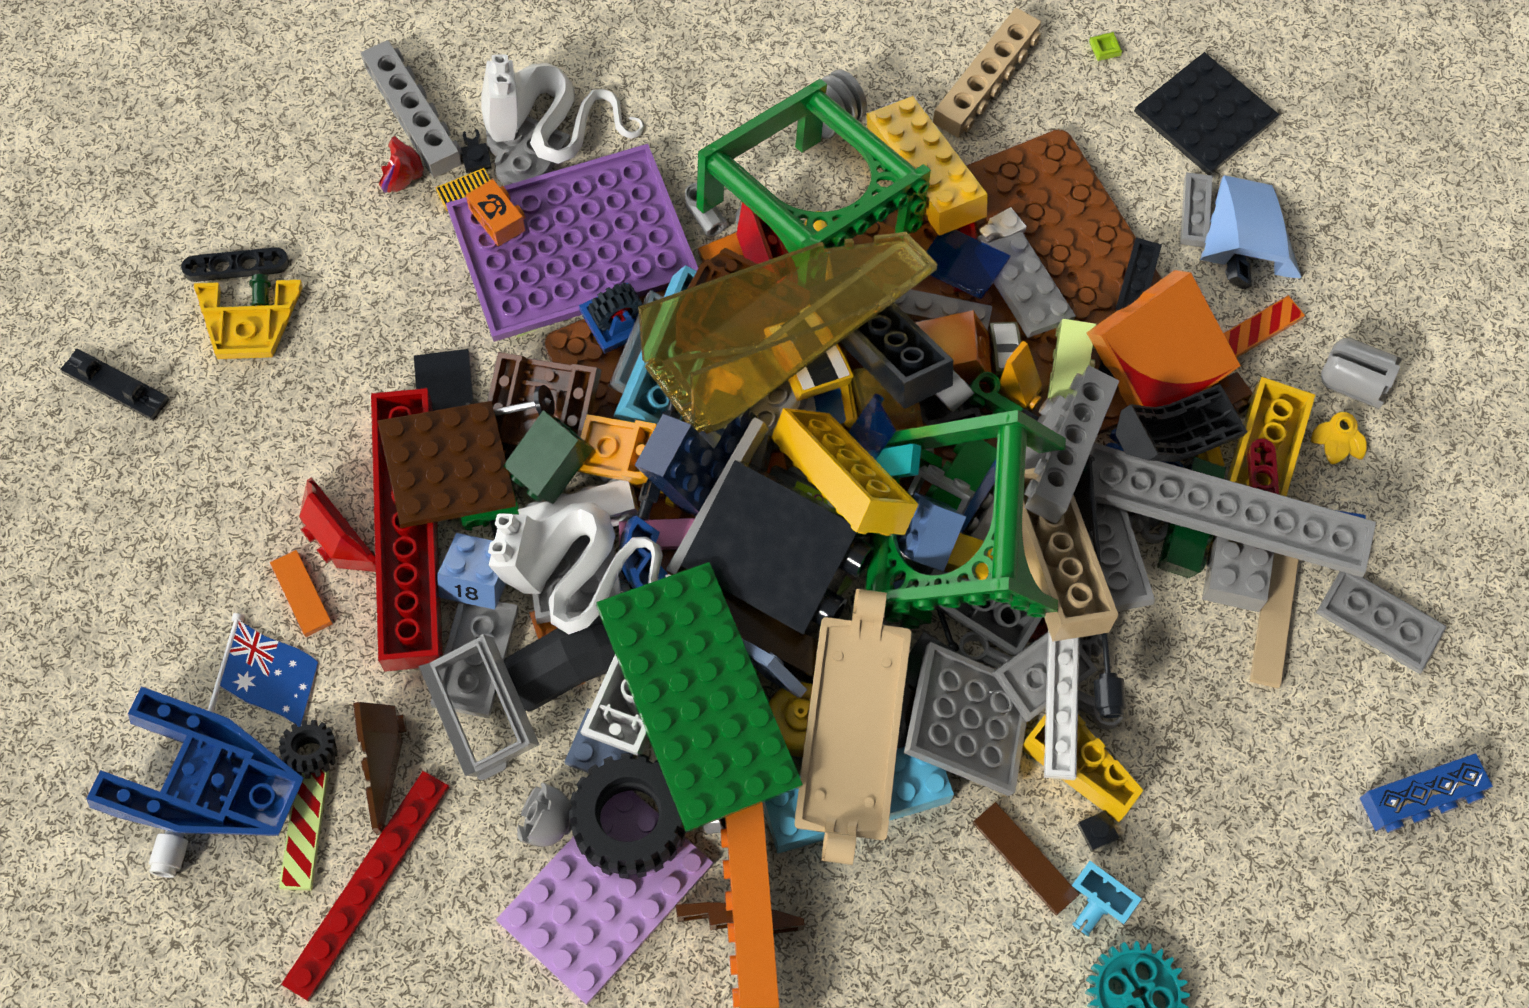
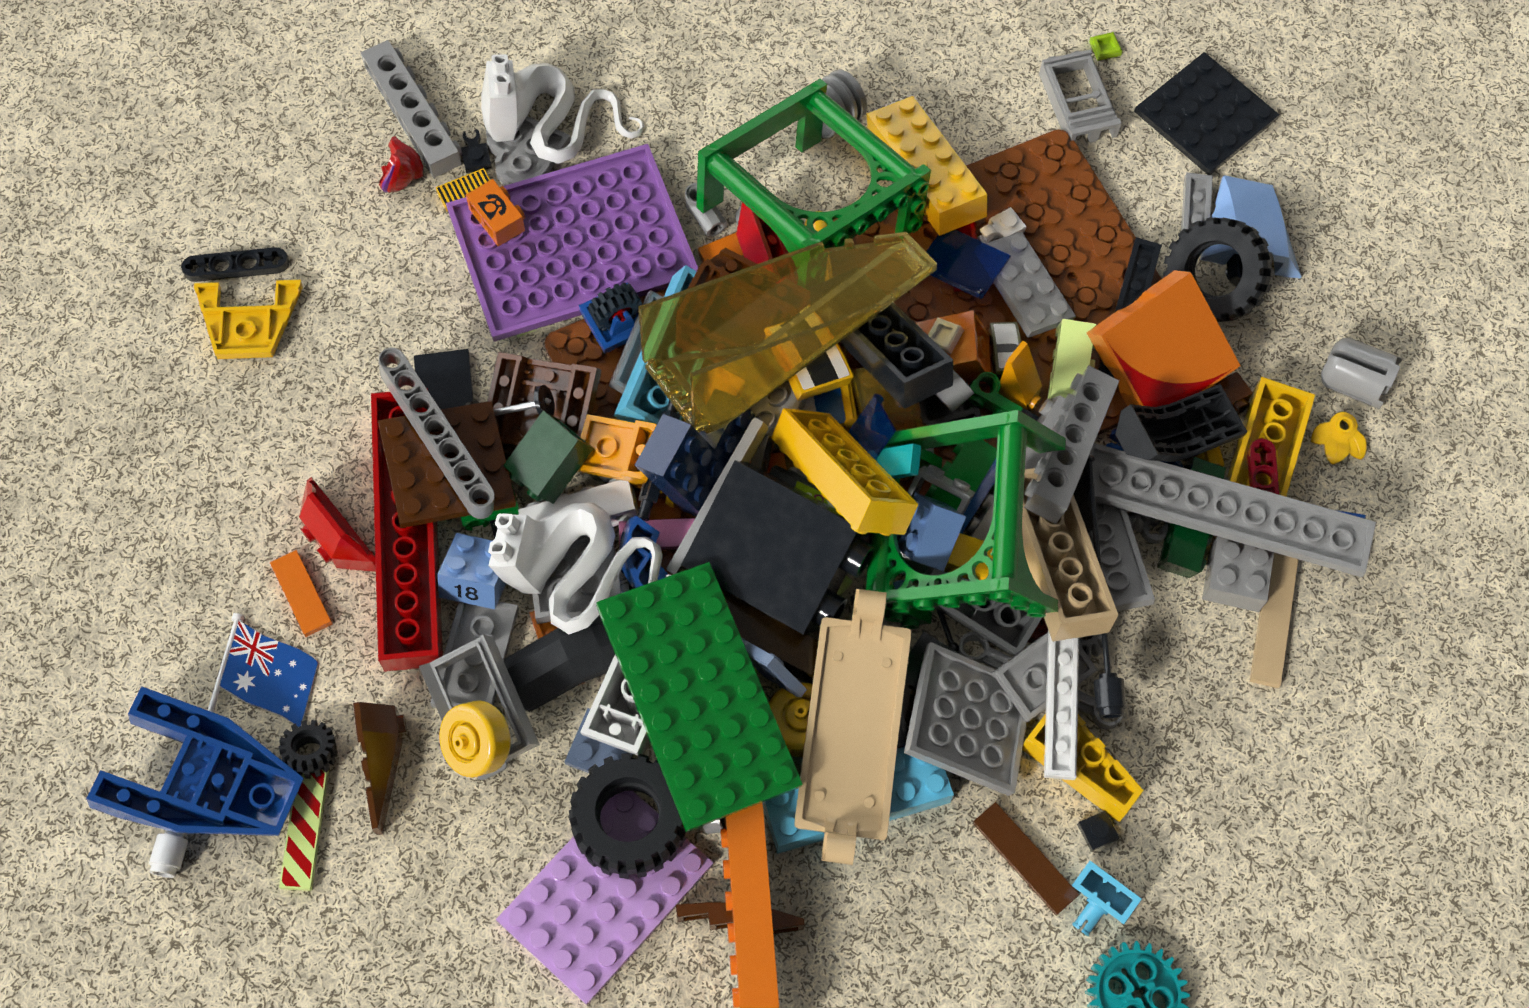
black hinge [60,348,170,421] -> none
dark green pin [249,274,271,306] -> none
red plate [281,771,450,1002] -> none
light grey cylinder [517,783,571,847] -> none
light grey plate [884,285,992,330] -> none
tan brick [933,7,1041,138] -> none
tile [1224,295,1305,358] -> none
light grey tile [1316,571,1447,674] -> none
blue brick [1360,753,1493,833] -> none
none -> light grey beam [379,348,494,519]
none -> yellow wheel [439,701,511,778]
none -> white tile [928,318,964,354]
none -> light grey door [1039,49,1122,142]
none -> black tyre [1163,217,1275,322]

